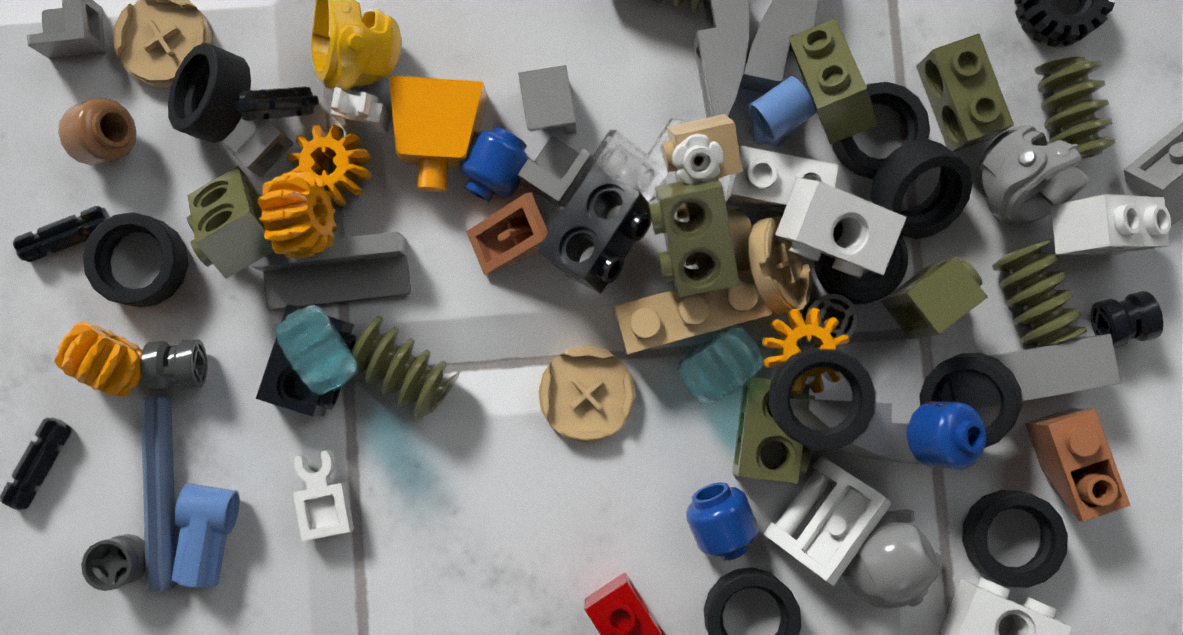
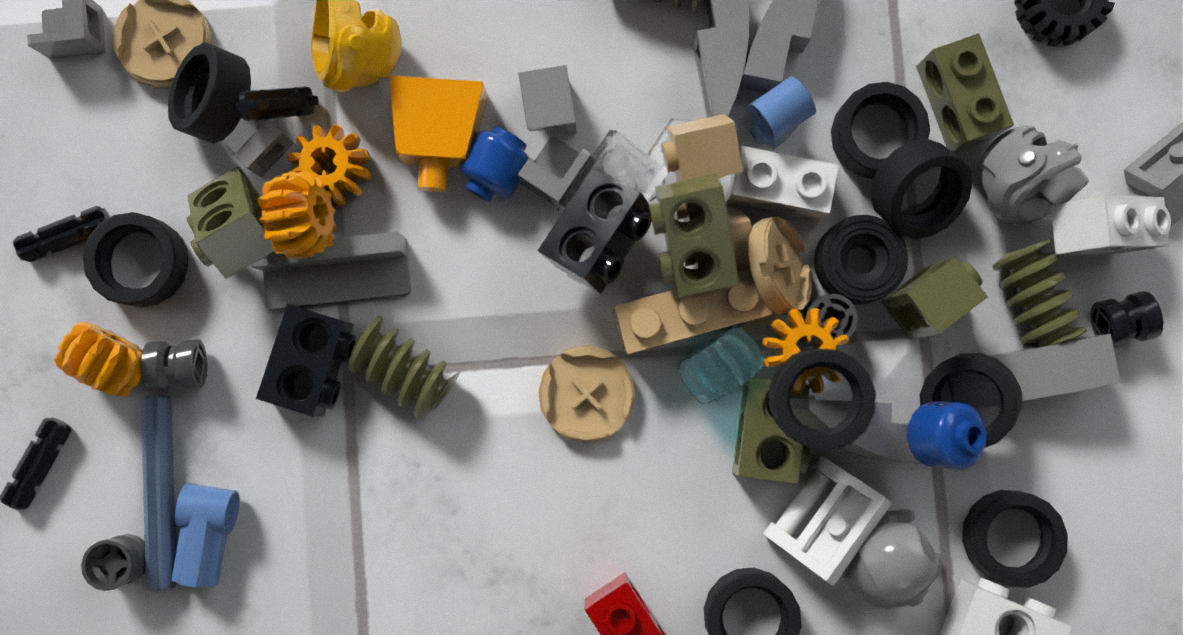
medium nougat head [58,98,137,166] -> none
clear light blue gear [275,304,358,395] -> none
white plate [293,450,354,542] -> none
white plate [330,87,391,134] -> none
nougat slope [466,192,549,275] -> none
white plate [672,134,724,184] -> none
blue head [686,482,758,560] -> none
white brick [775,178,906,278] -> none
olive brick [788,18,878,144] -> none
nougat slope [1025,408,1131,522] -> none
olive piece [1034,57,1116,159] -> none

